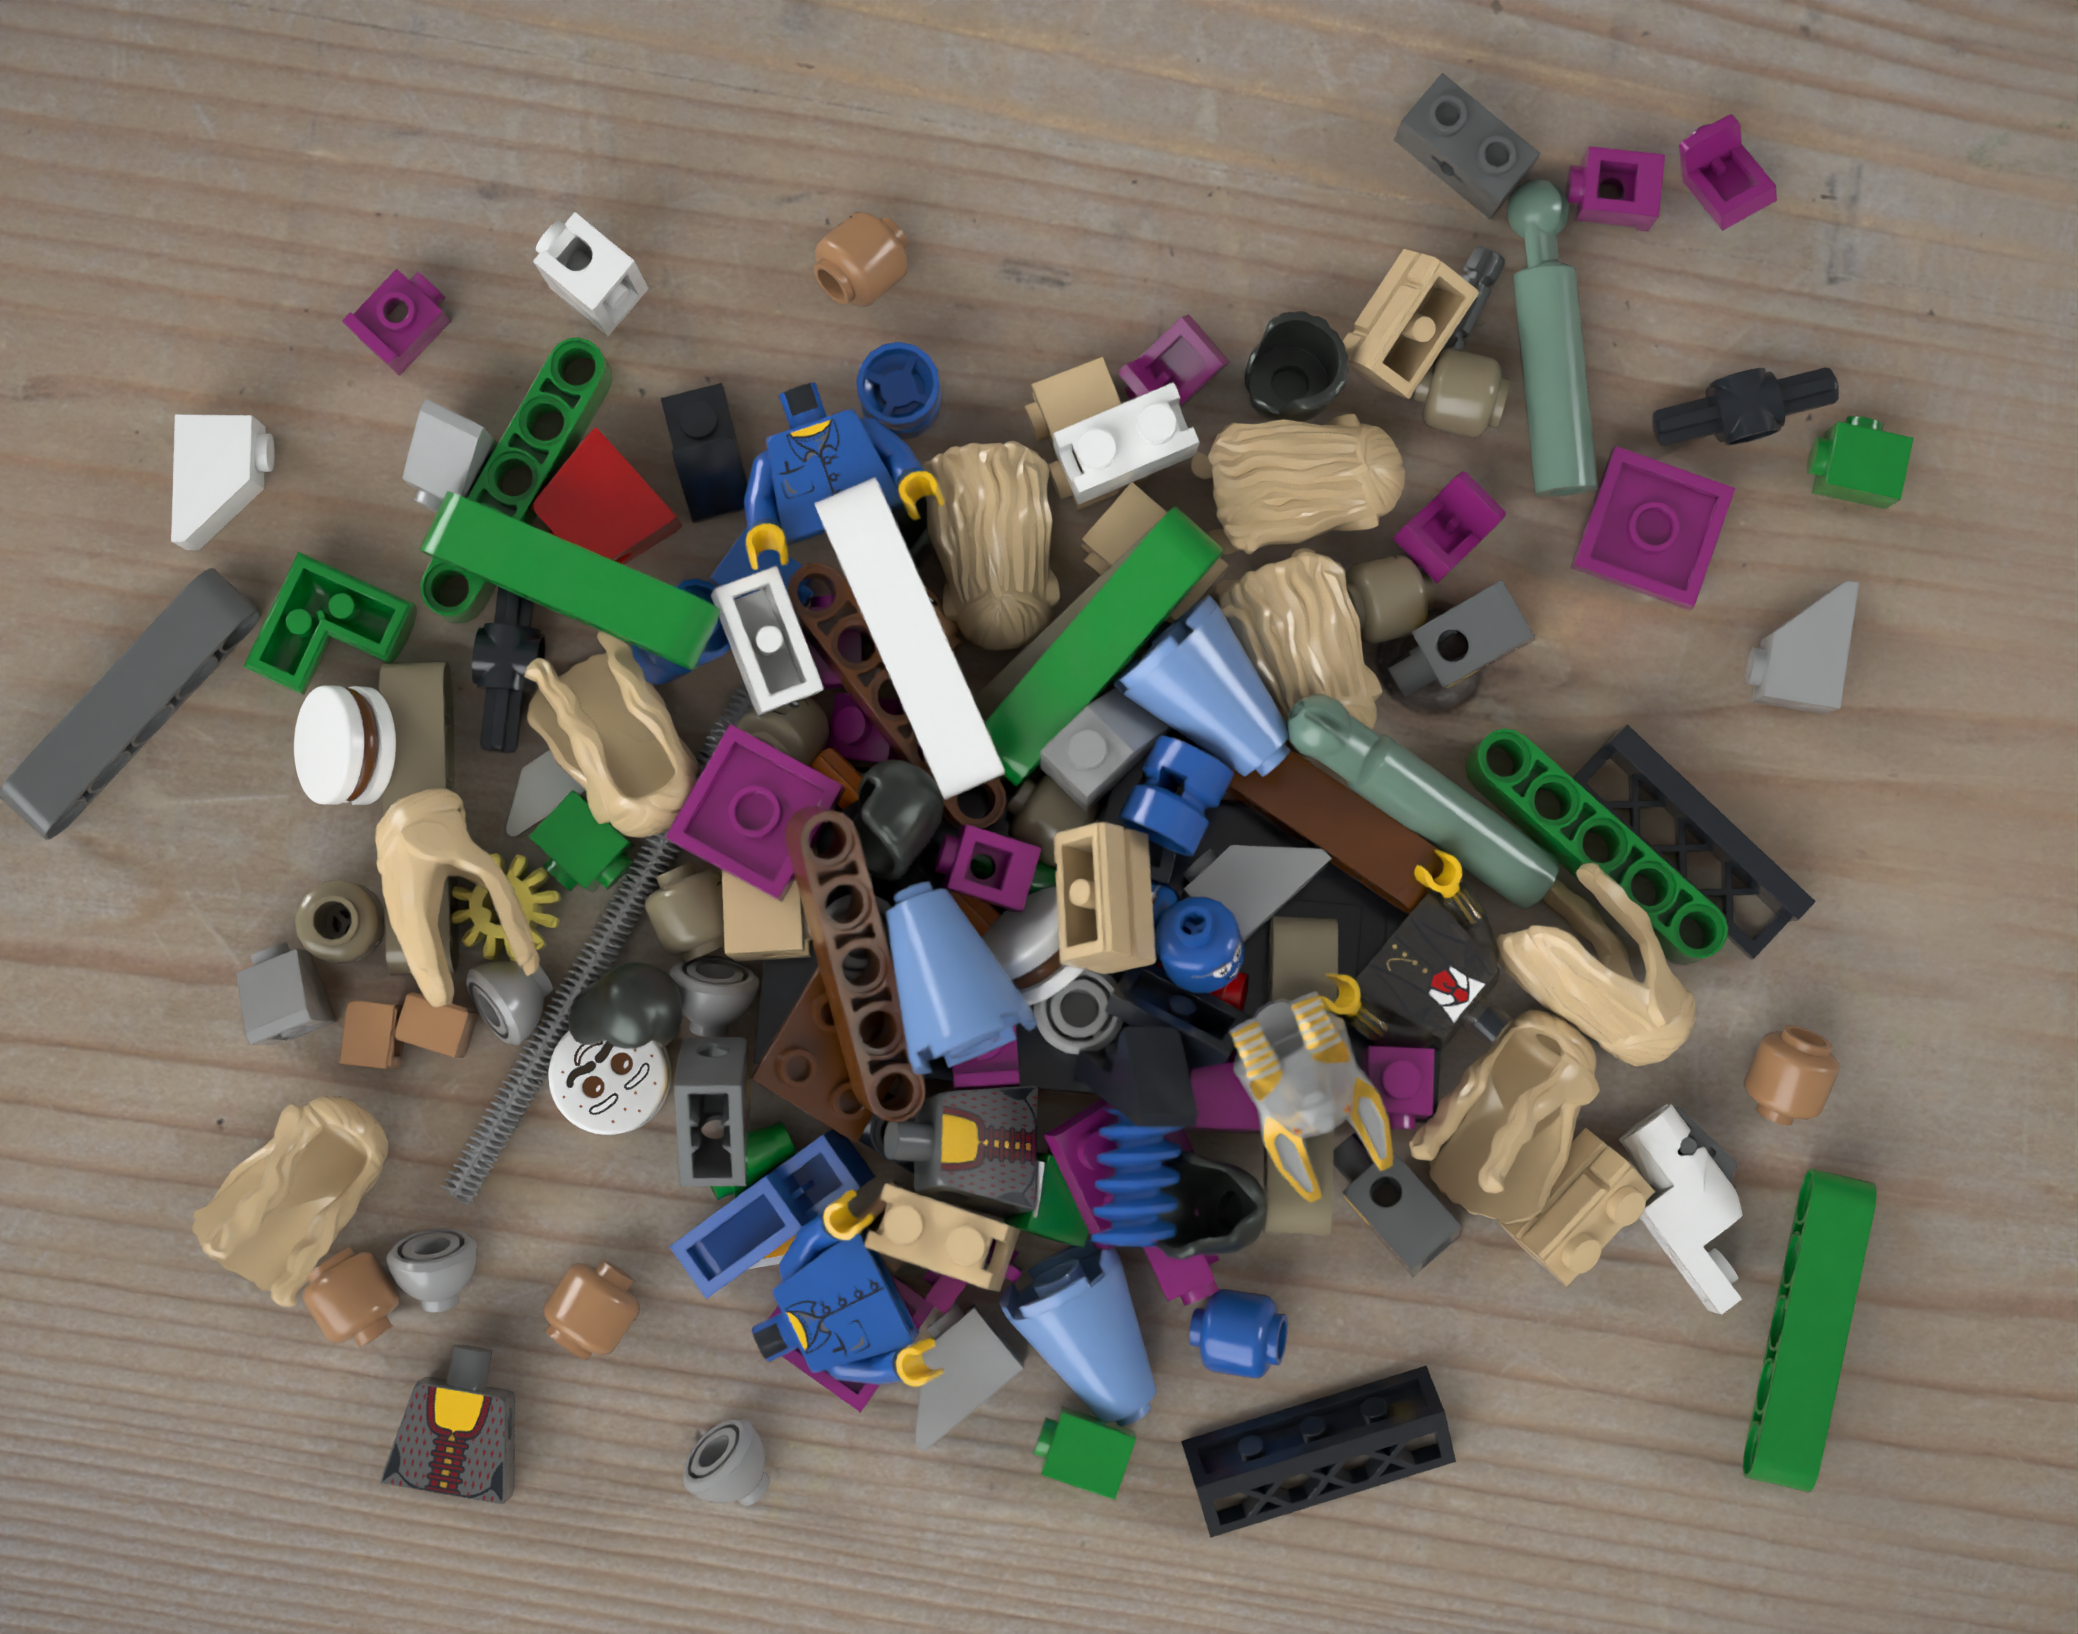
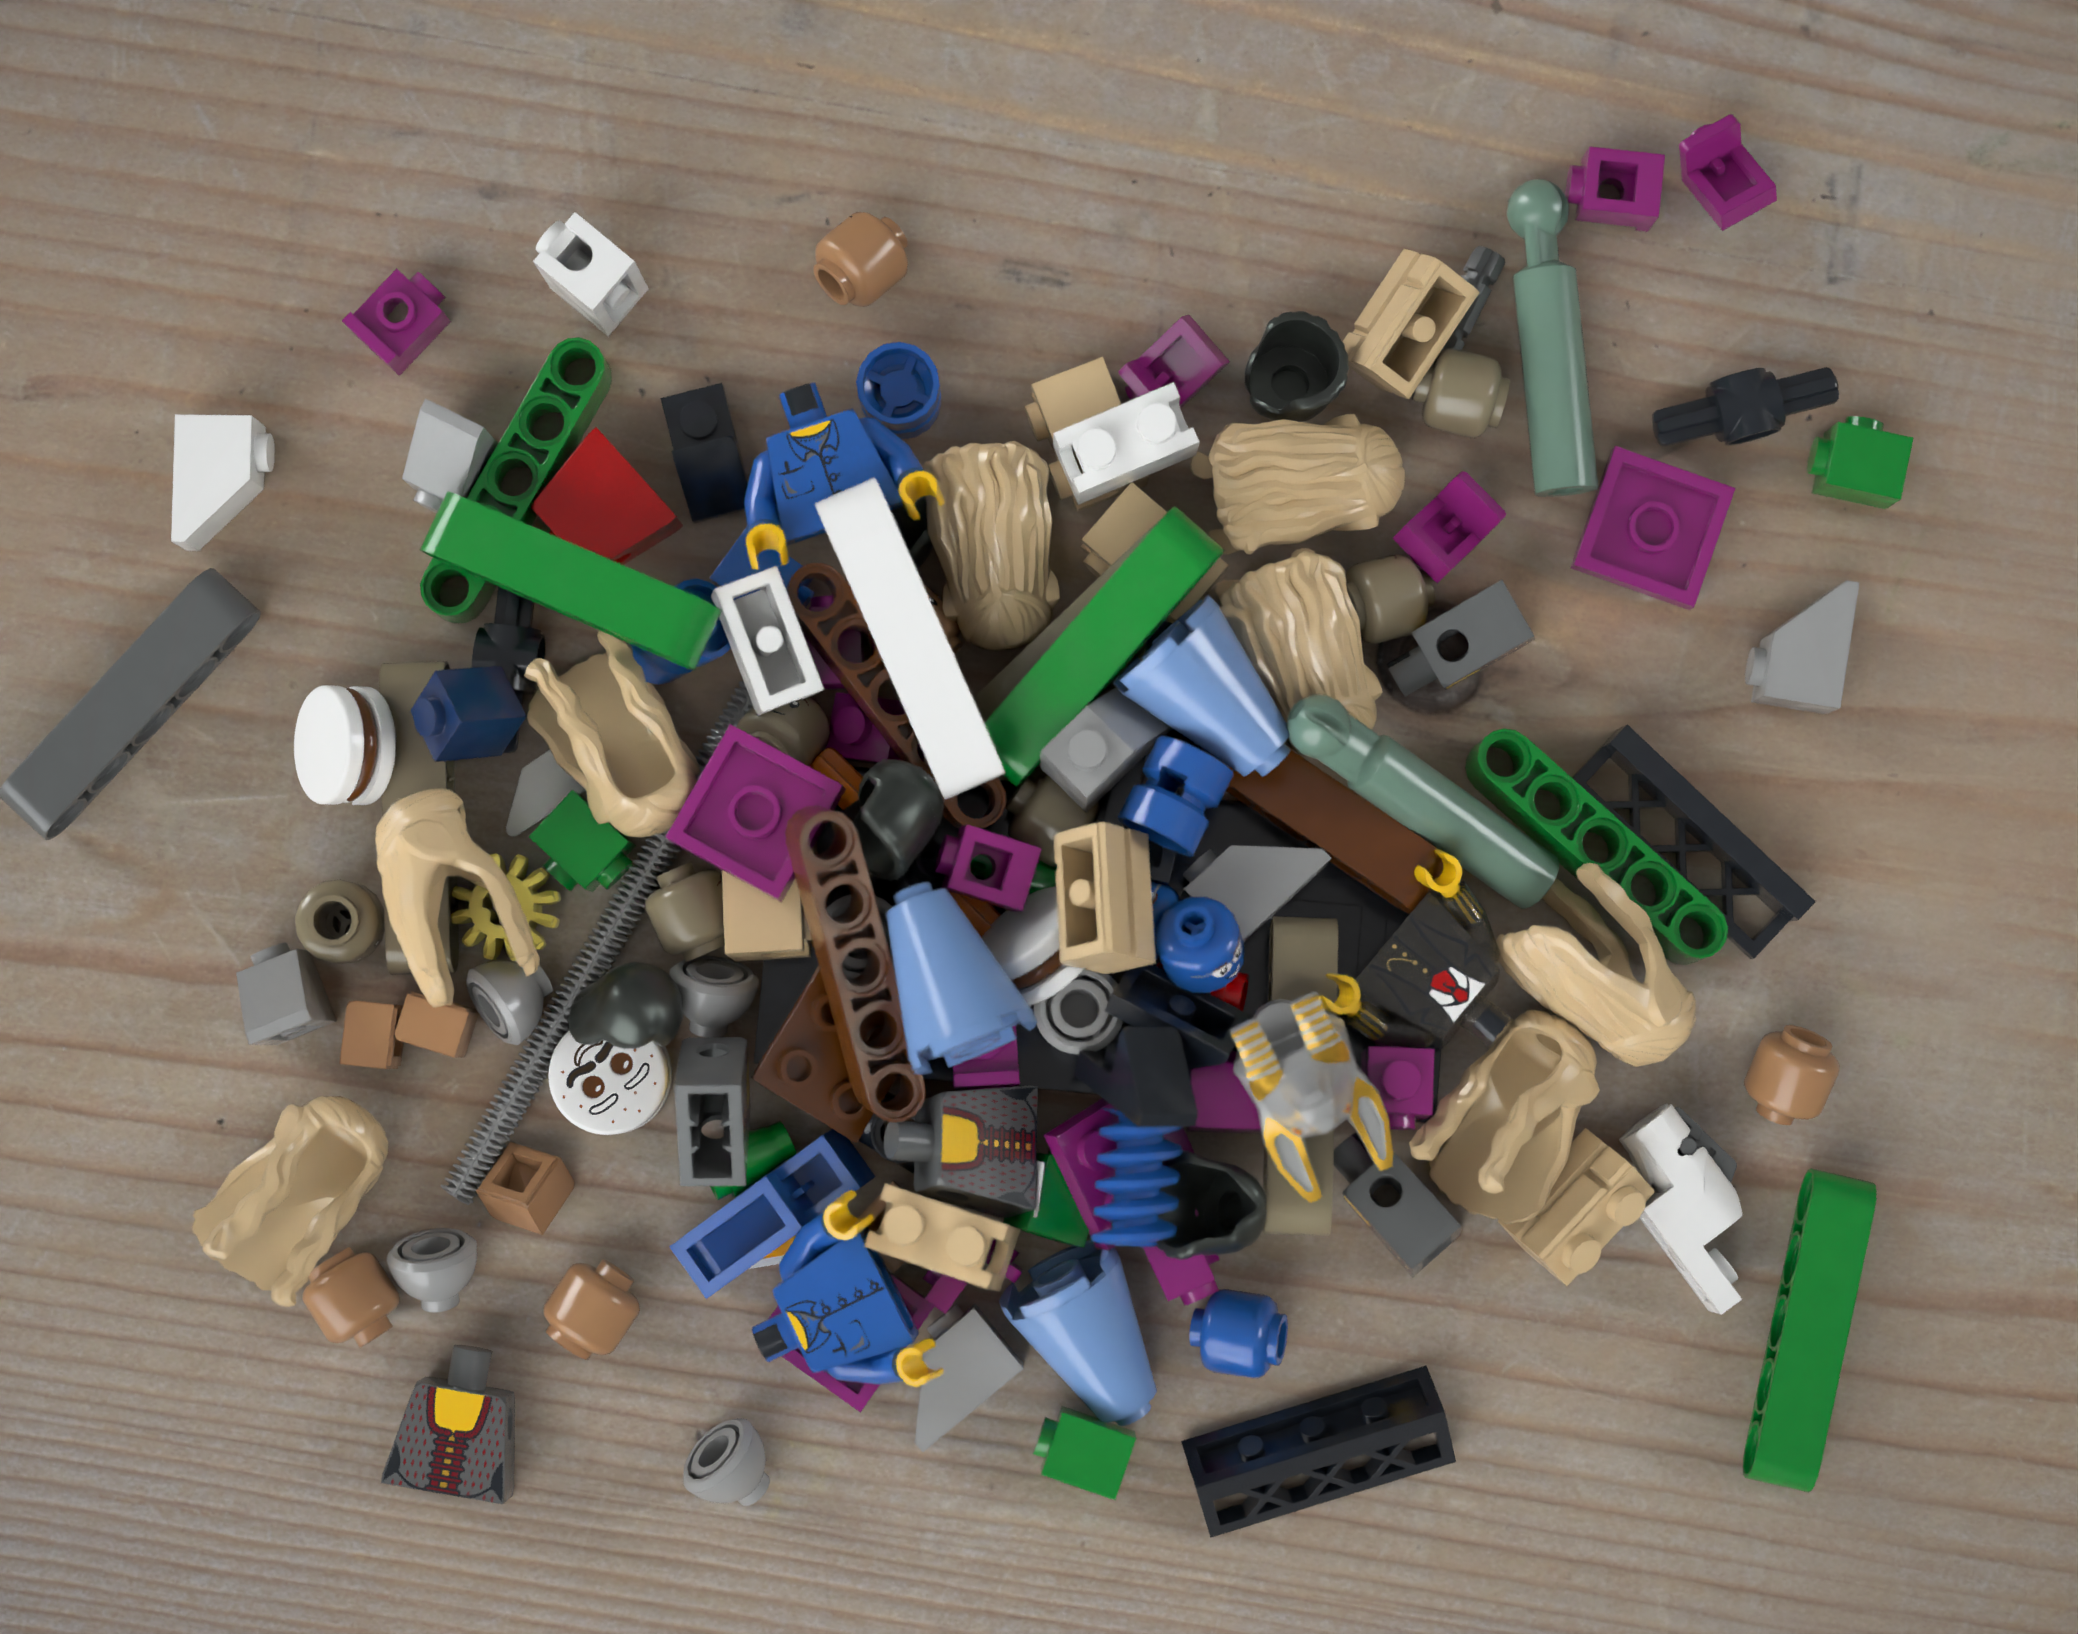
green brick [243,552,417,695] -> none
dark grey brick [1394,73,1541,219] -> none
none -> dark blue brick [410,666,527,762]
none -> medium nougat slope [476,1142,575,1235]

